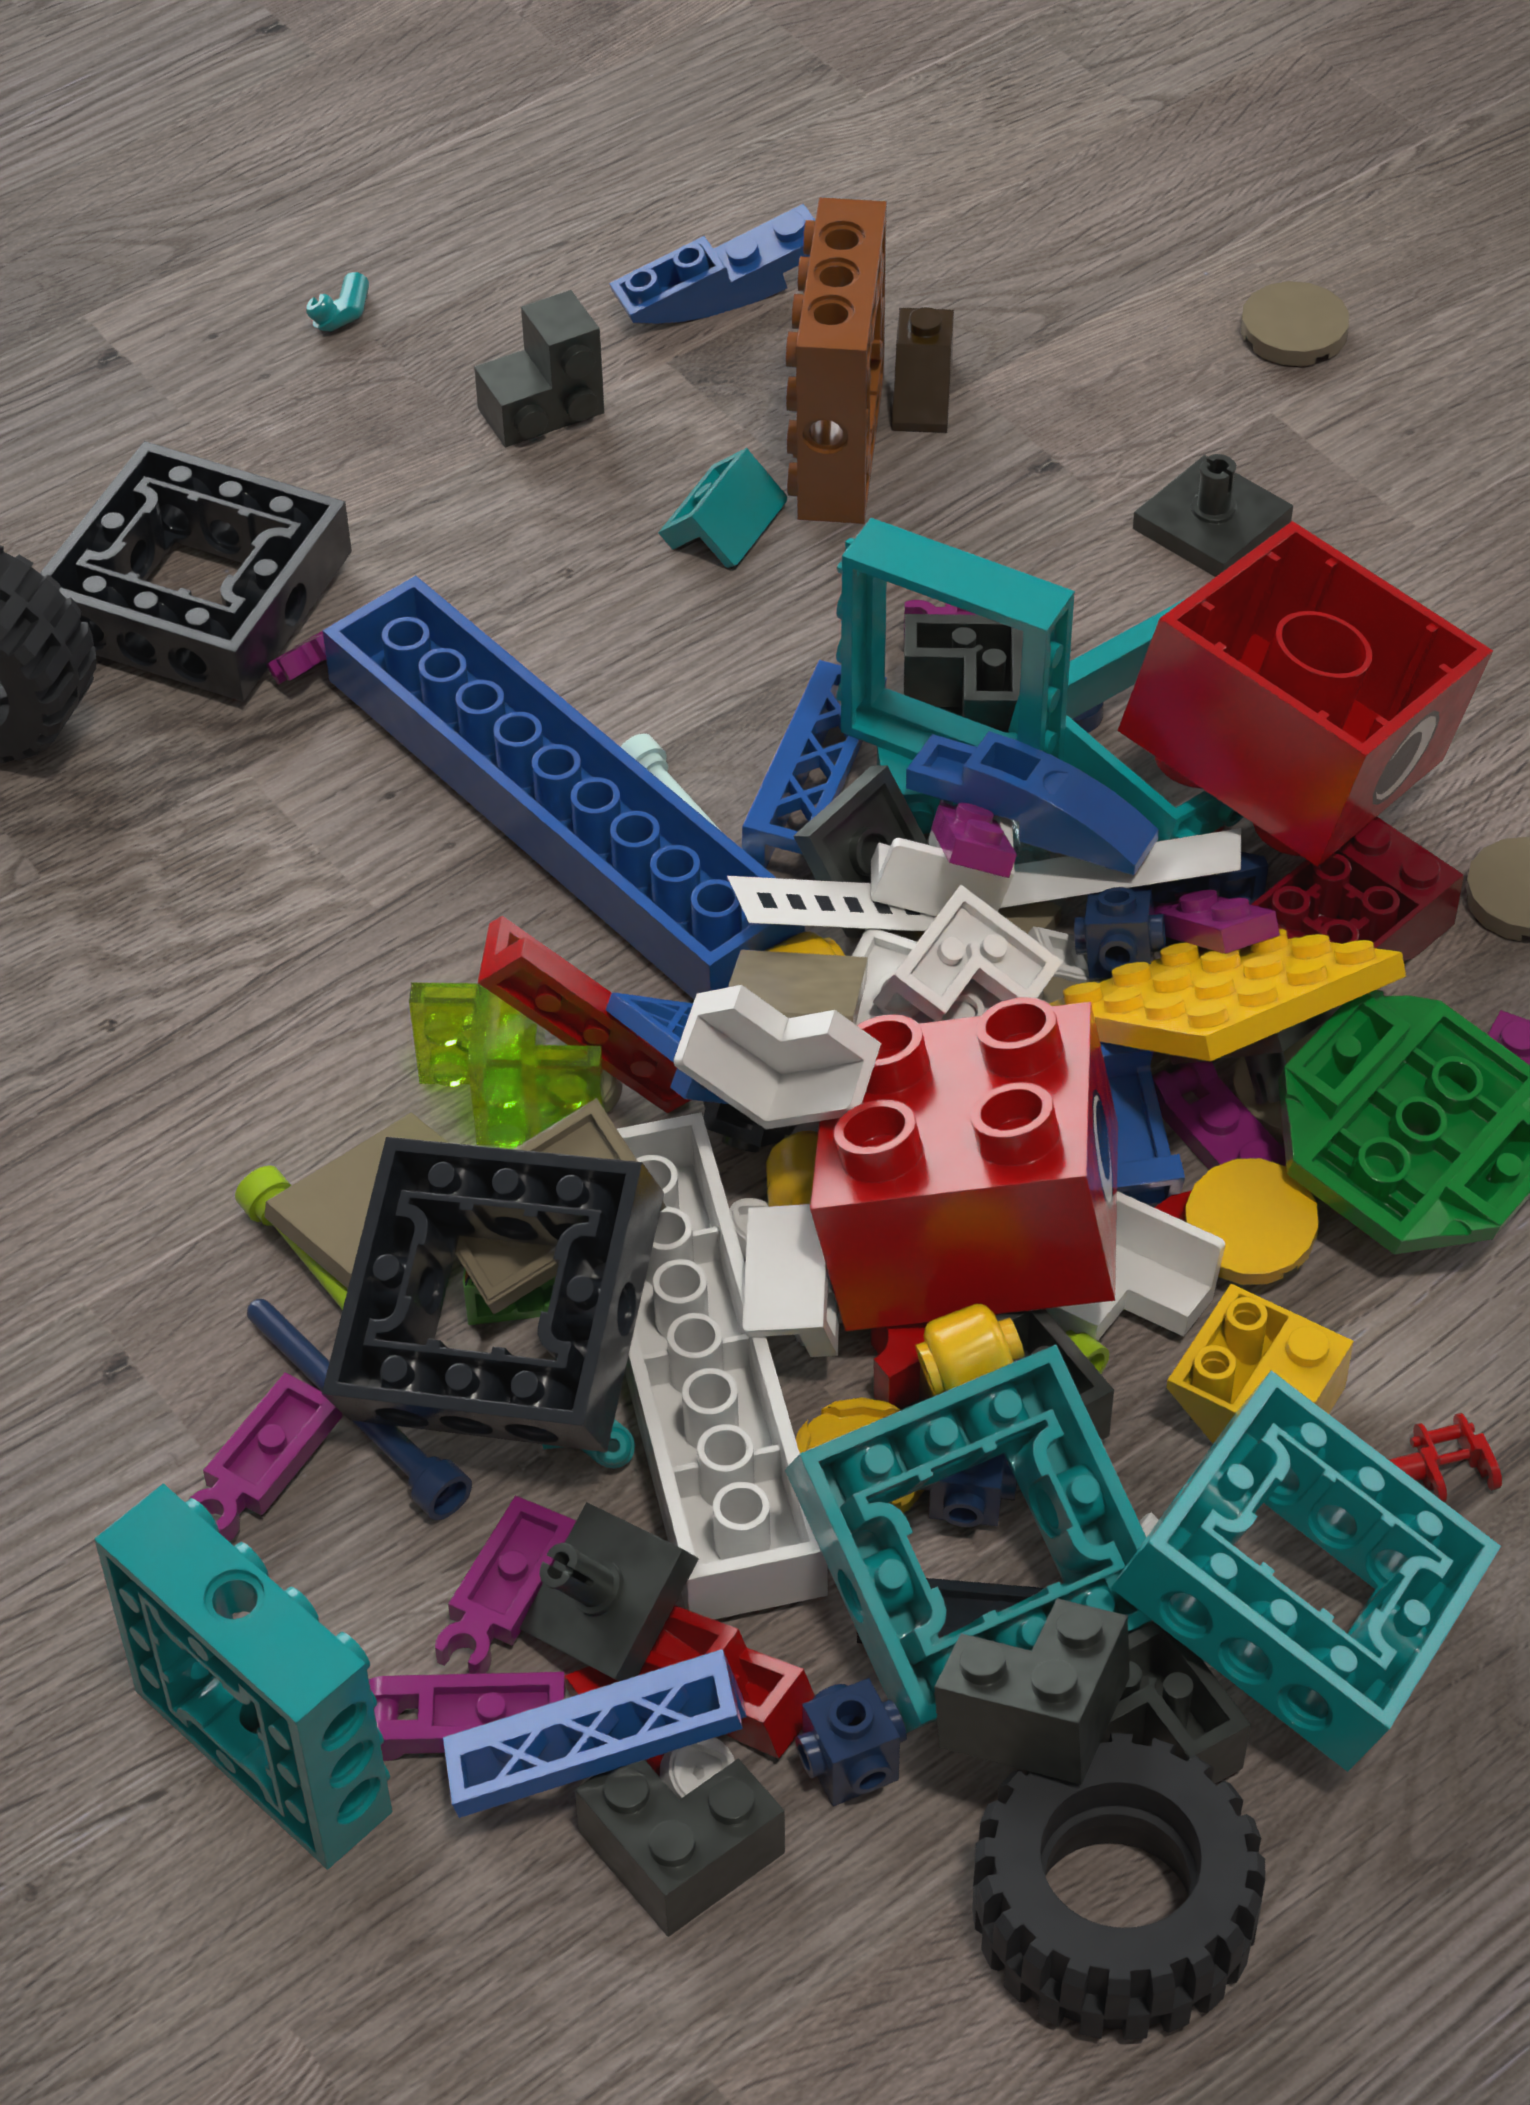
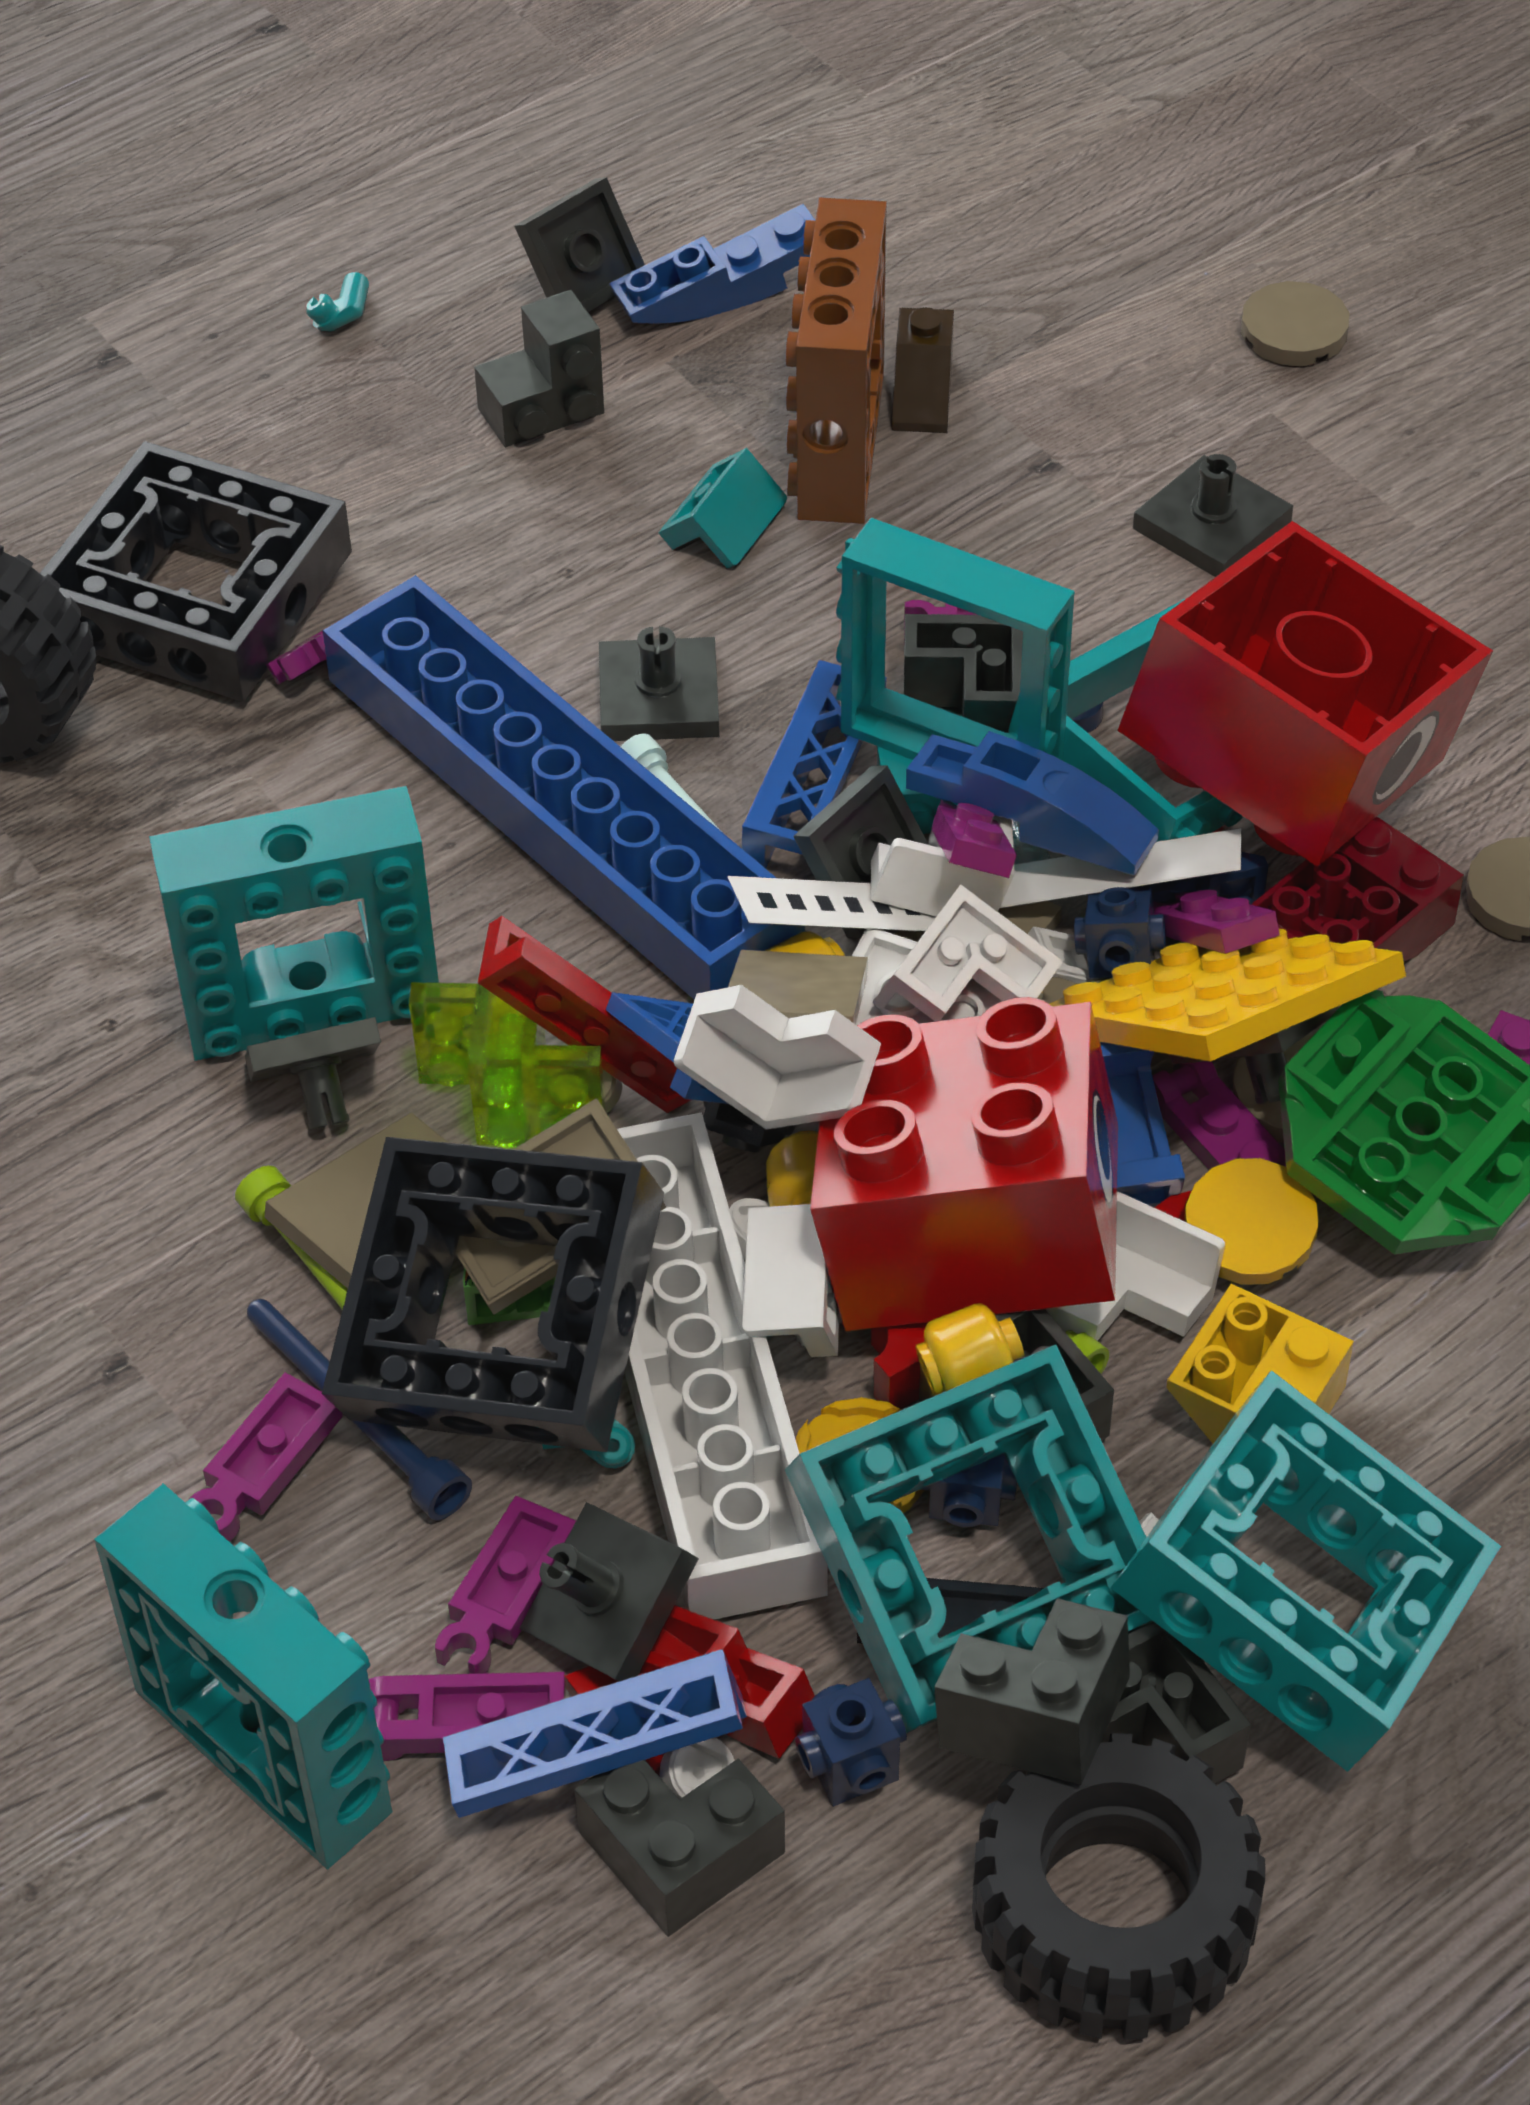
red piece [1388,1413,1502,1503] -> none
none -> teal brick [149,786,442,1061]
none -> pearl dark grey tile [245,1017,381,1130]
none -> pearl dark grey tile [514,177,645,312]
none -> pearl dark grey tile [599,627,720,741]

